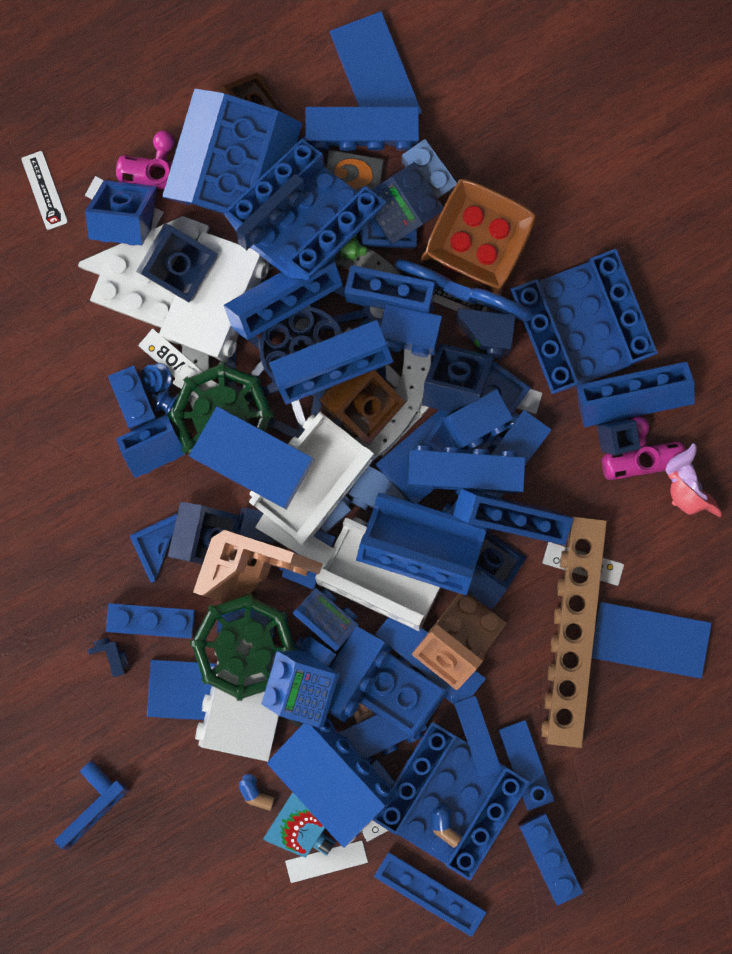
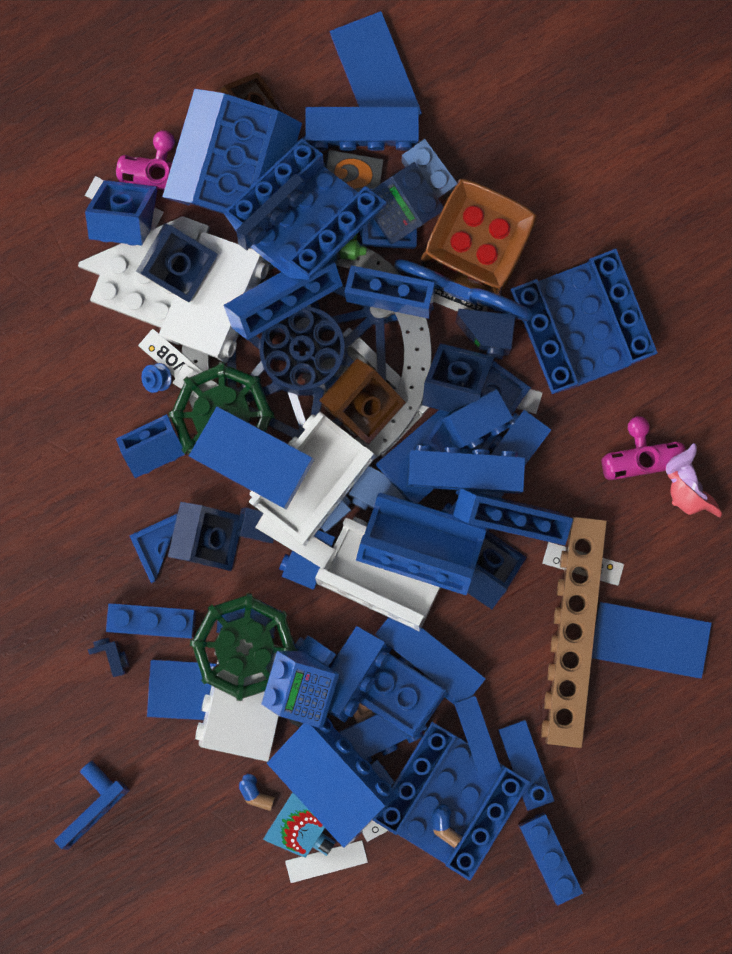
white sticker [22,151,67,230] -> none
blue brick [108,366,157,431] -> none
blue wheel [151,388,179,417] -> none
nougat bracket [193,530,322,603] -> none
blue brick [269,320,393,405] -> none
blue slope [293,588,359,651] -> none
blue plate [374,851,487,937] -> none
blue brick [380,305,442,357] -> none
nougat bracket [412,593,507,690] -> none
blue brick [576,362,695,427] -> none
dark blue brick [597,419,641,455] -> none

